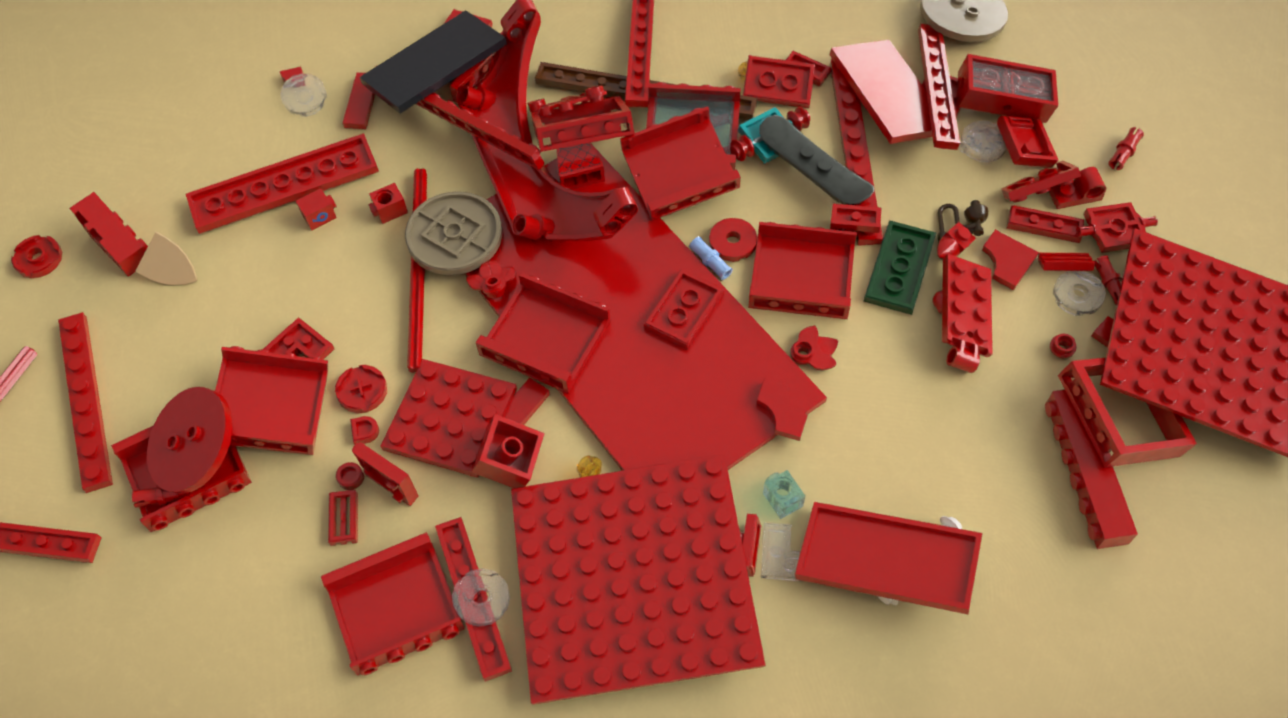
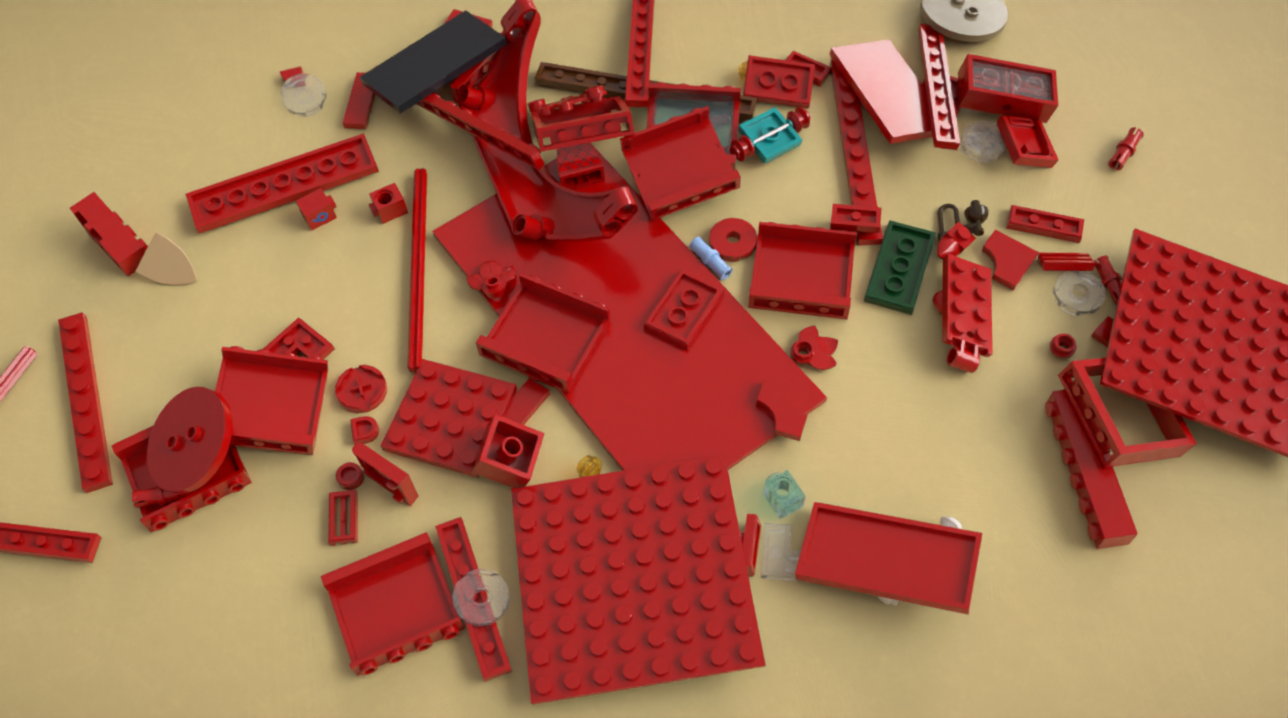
red tile [11,235,63,278] -> none
dark tan plate [405,192,502,275] -> none
pearl dark grey piece [760,115,875,205] -> none
red wing [1001,160,1081,202] -> none
red plate [1048,167,1107,209] -> none
red plate [1076,202,1158,253] -> none

